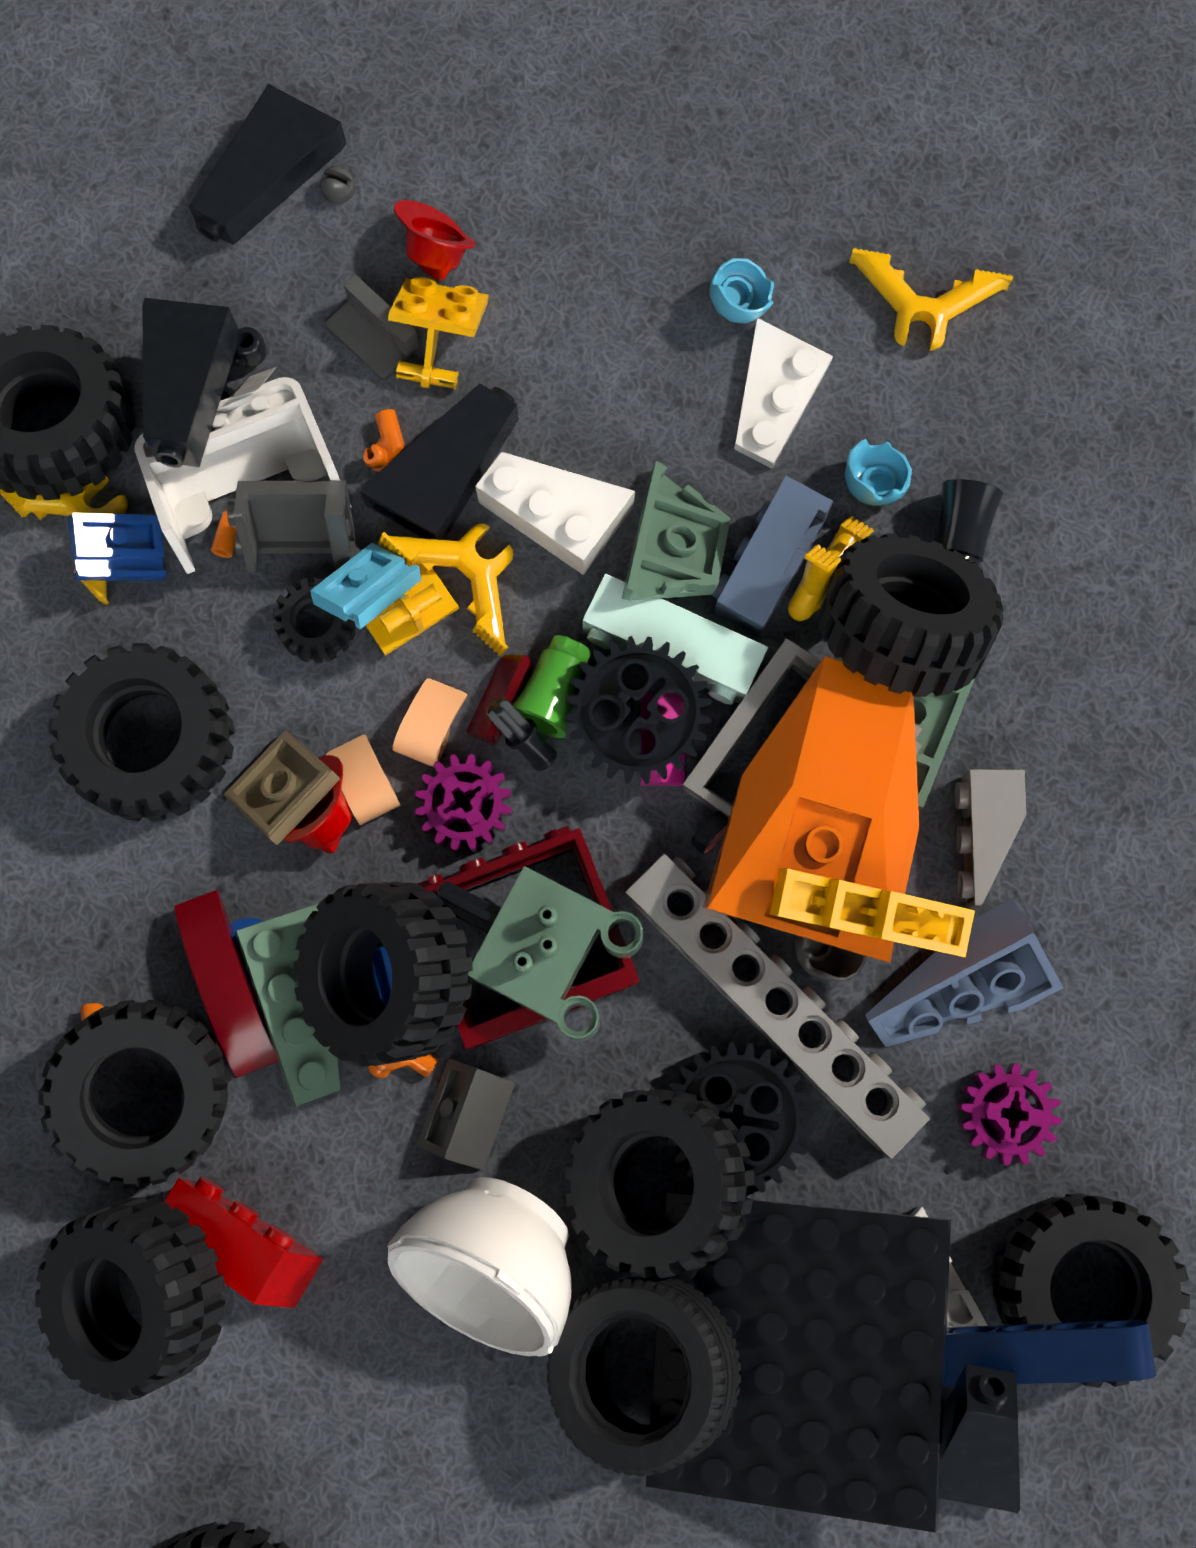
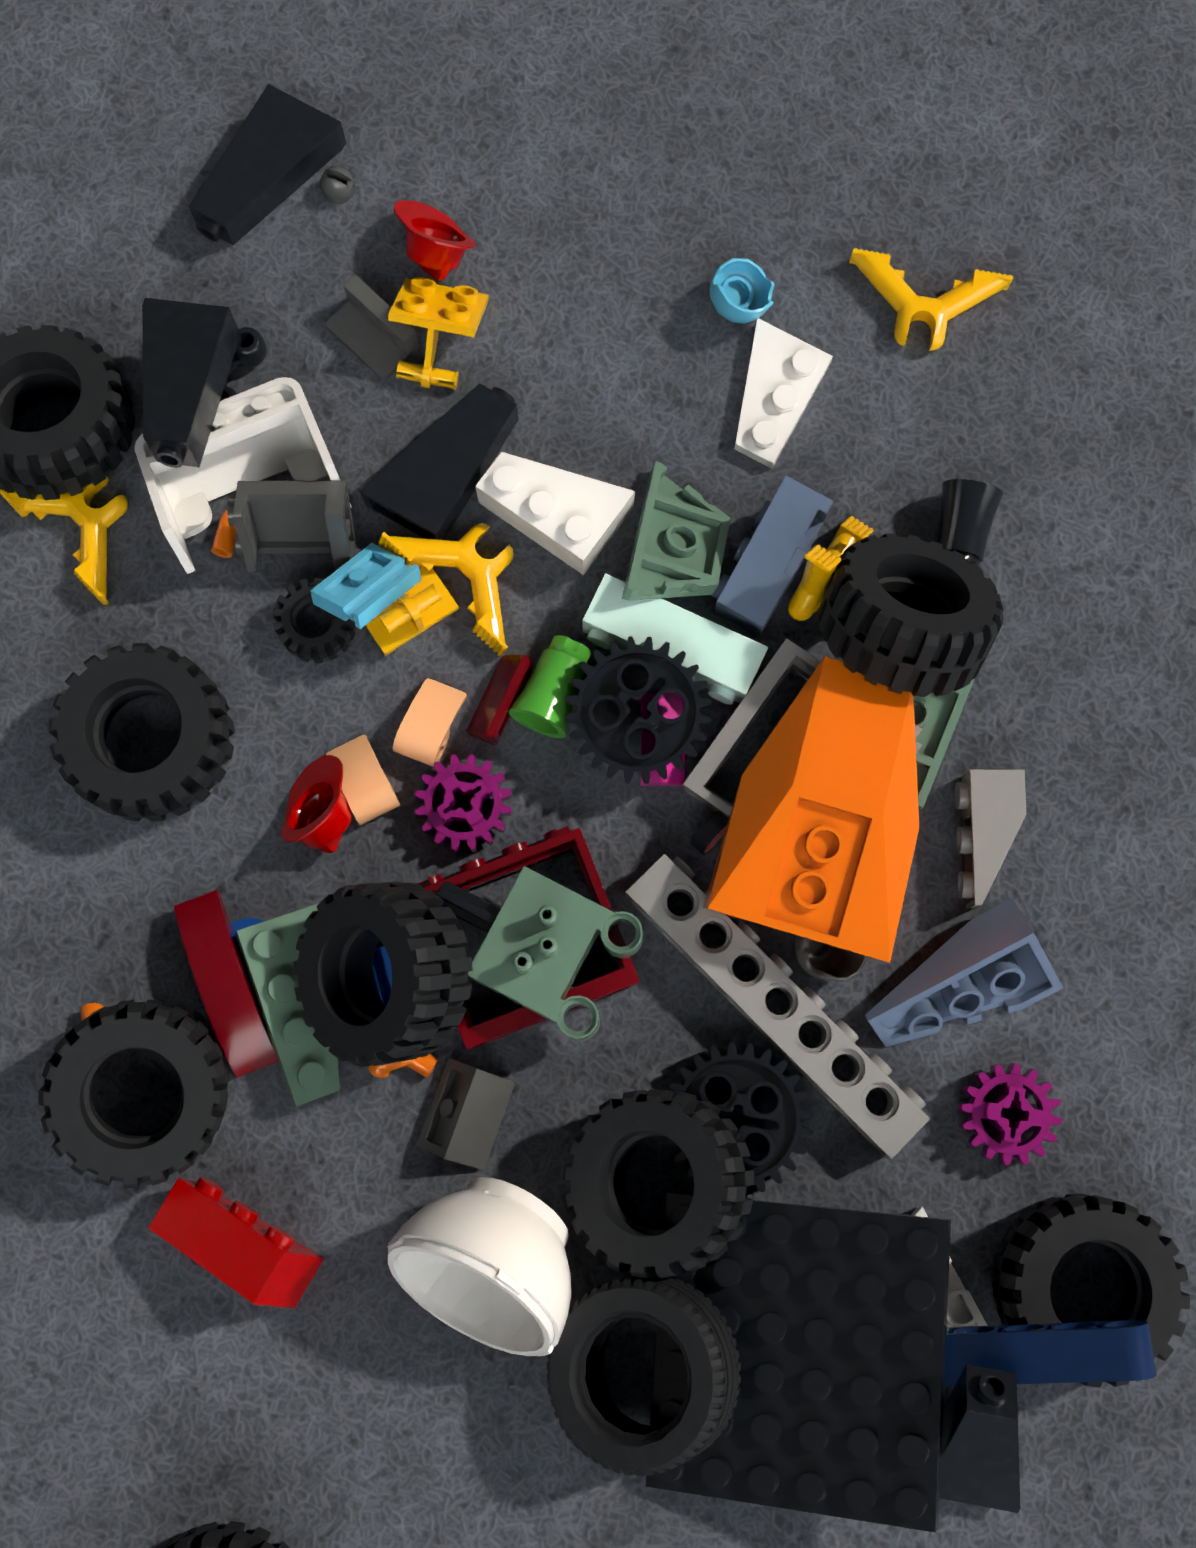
black tyre [35,1197,226,1401] -> none
blue plate [67,513,166,581] -> none
dark tan plate [224,730,340,845] -> none
white sticker [230,367,277,400] -> none
orange arm [363,409,405,472] -> none
black axle [486,697,557,771] -> none
yellow slope [770,868,975,957] -> none
medium azure hair [844,439,912,506] -> none

